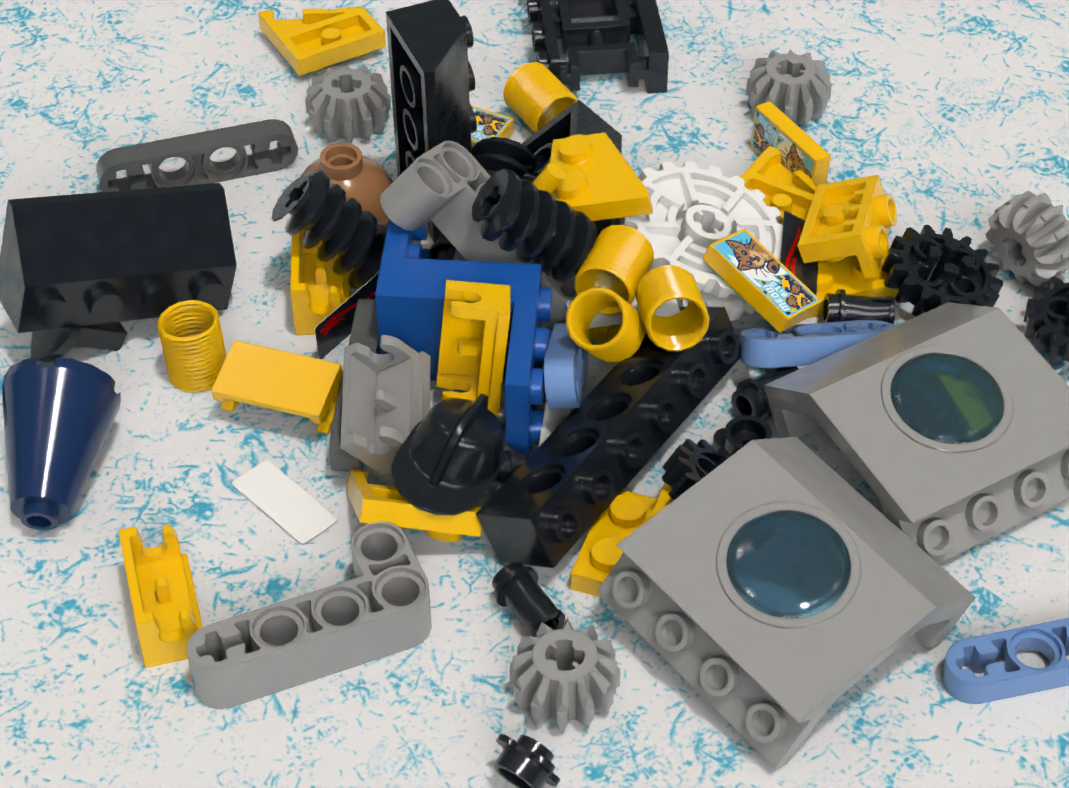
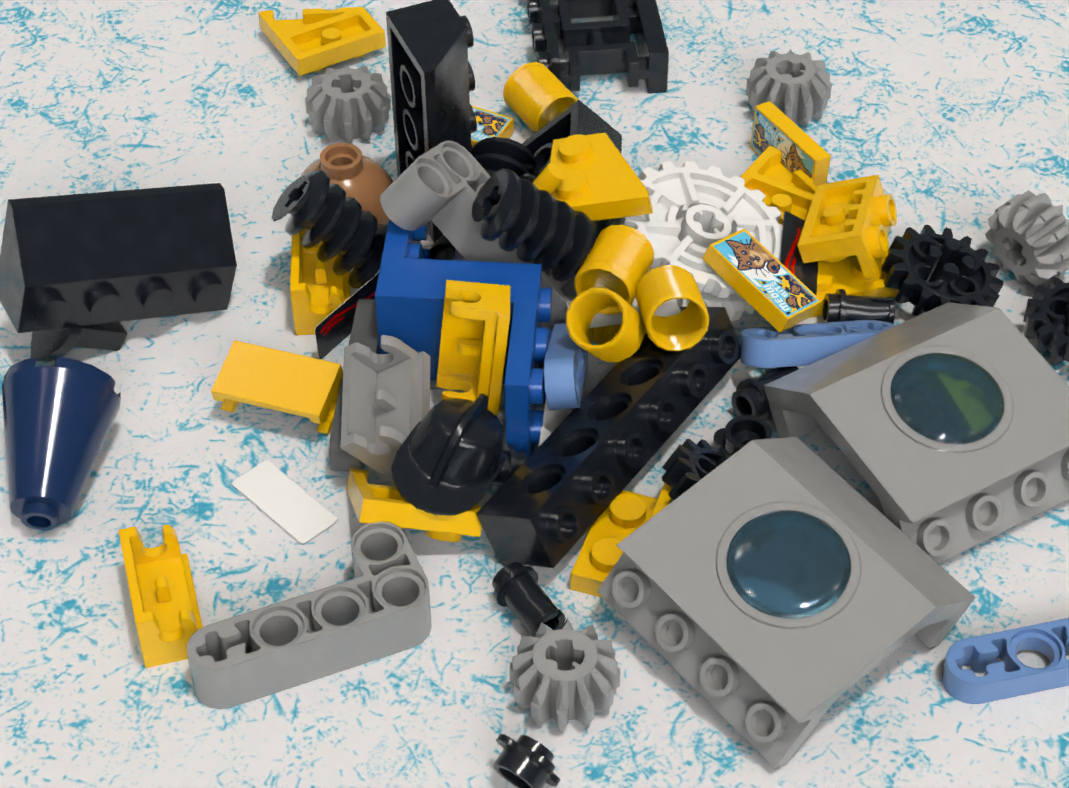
dark grey beam [96,119,298,192] -> none
yellow piece [157,300,227,392] -> none

